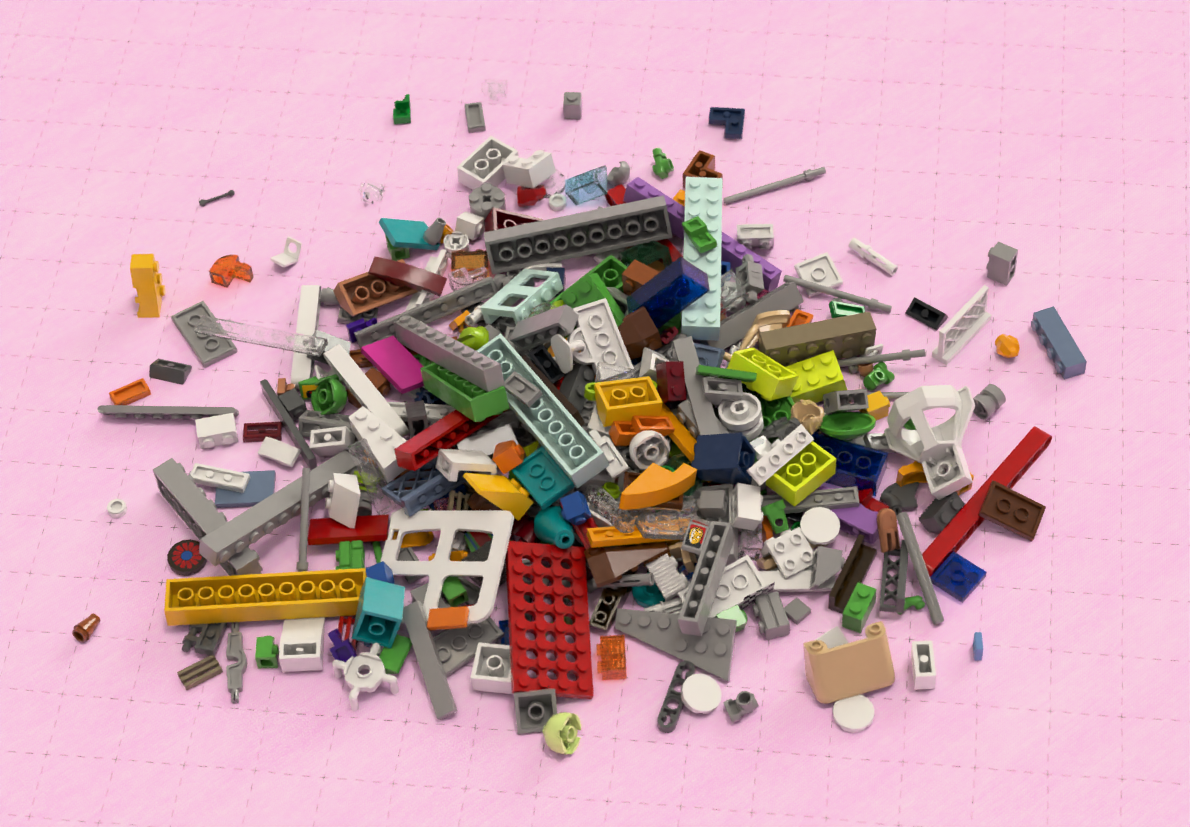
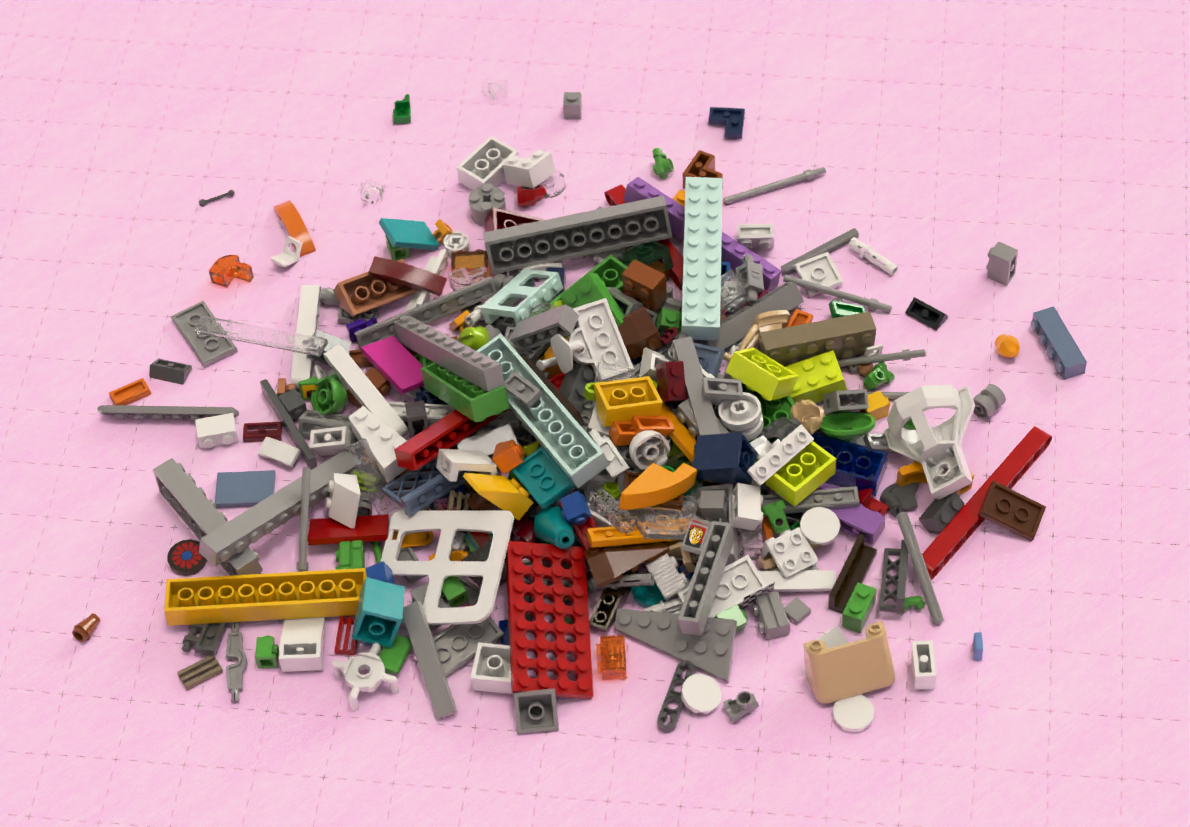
white tile [107,499,128,518] -> none
yellow wedge [130,254,166,318] -> none
white tile [190,463,250,493] -> none
dark purple plate [328,628,358,662] -> none
light grey cone [424,217,446,245] -> none
orange tile [427,606,469,630] -> none
white brick [455,211,485,240] -> none
light grey tile [464,102,486,133] -> none
black slope [527,344,565,384] -> none
yellowish green cylinder [543,712,581,755] -> none
white tile [548,194,567,211] -> none
clear light blue slope [565,165,607,205] -> none
light grey hair [605,161,630,186] -> none
clear blue brick [626,257,710,329] -> none
bright green slope [682,216,717,253] -> none
bright green tile [695,365,757,383] -> none
light grey slope [810,546,845,590] -> none
nougat arm [877,508,901,553] -> none
clear blue plate [930,551,987,603] -> none
white fence [932,285,992,365] -> none
none -> orange slope [273,200,316,257]
none -> light grey axle [780,228,859,275]

